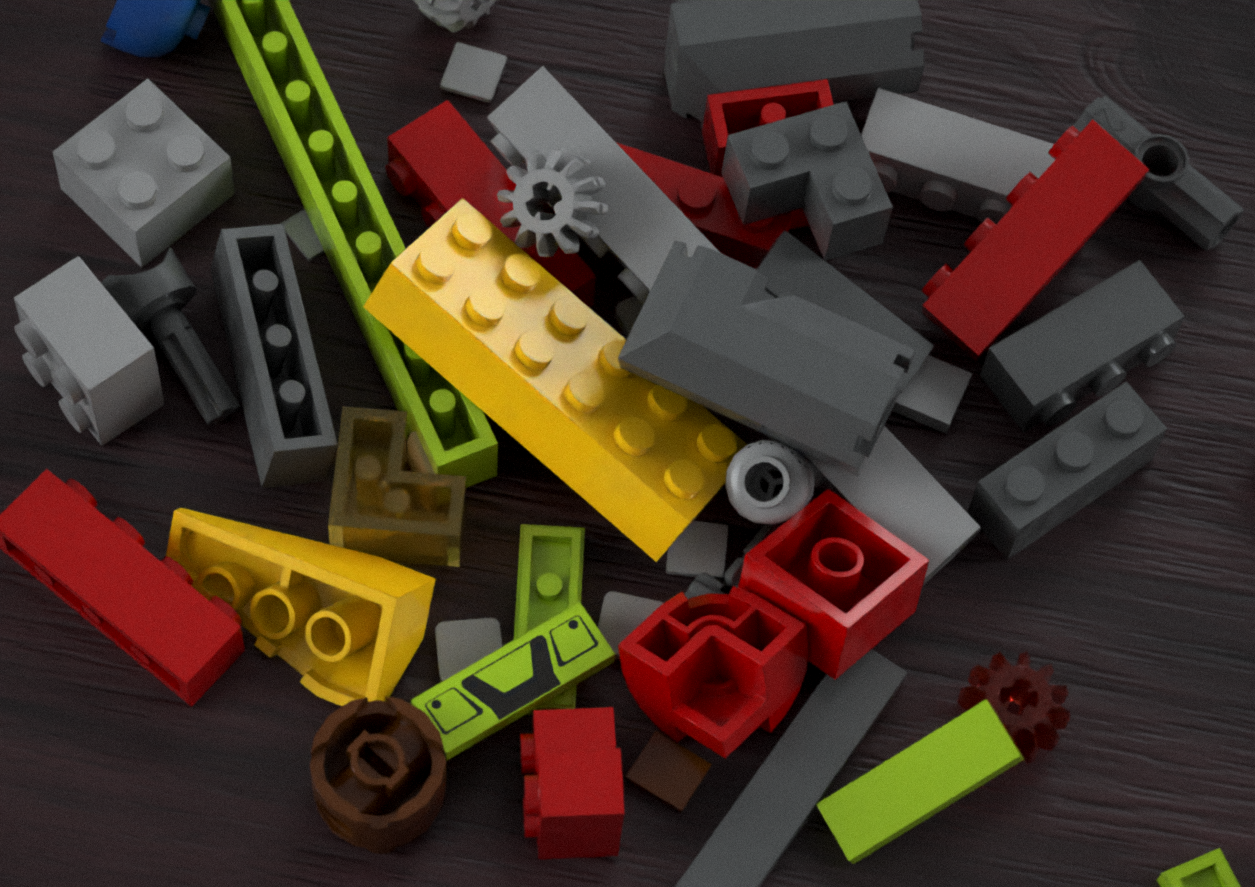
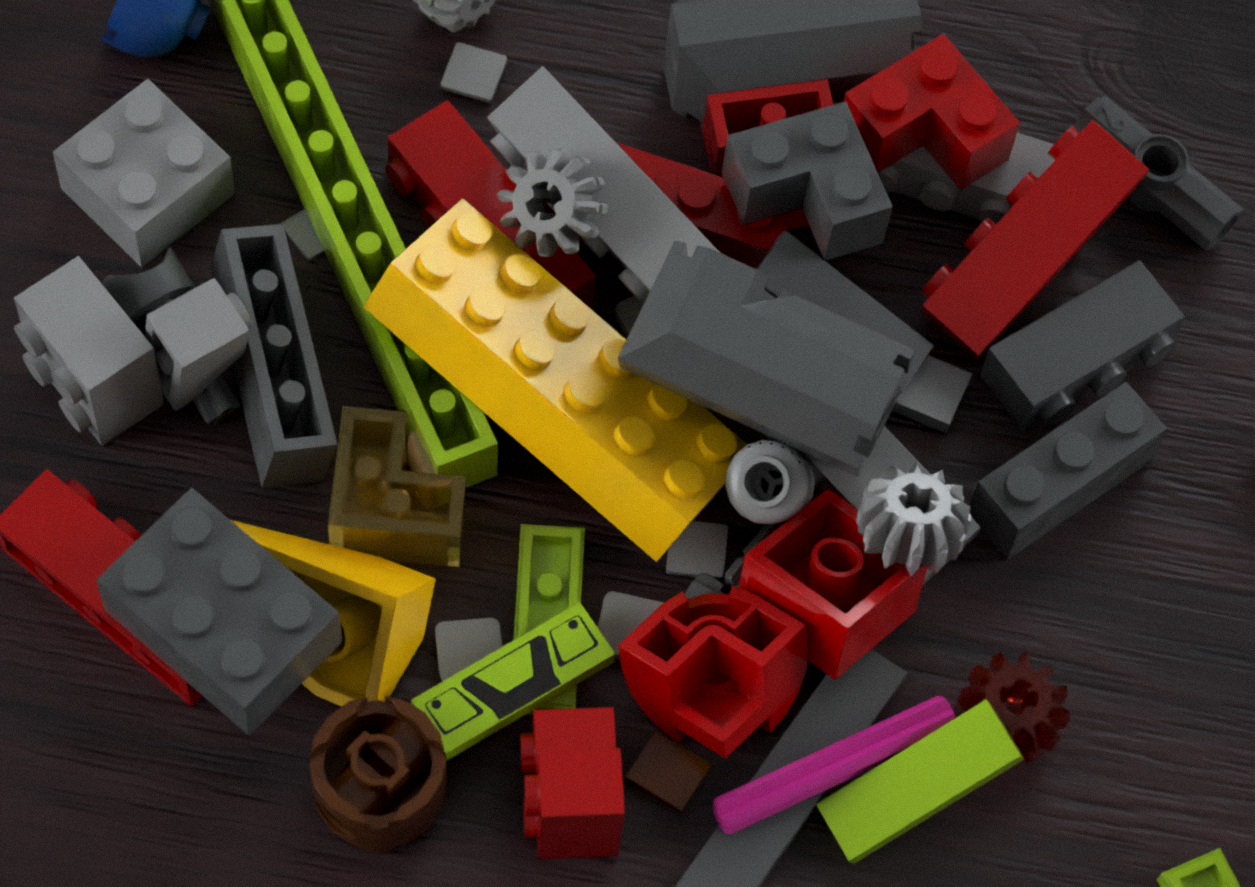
none -> dark grey brick [96,487,342,736]
none -> light grey slope [144,277,251,411]
none -> dark pink axle [712,696,956,834]
none -> red brick [843,33,1020,190]
none -> light grey gear [856,462,971,577]

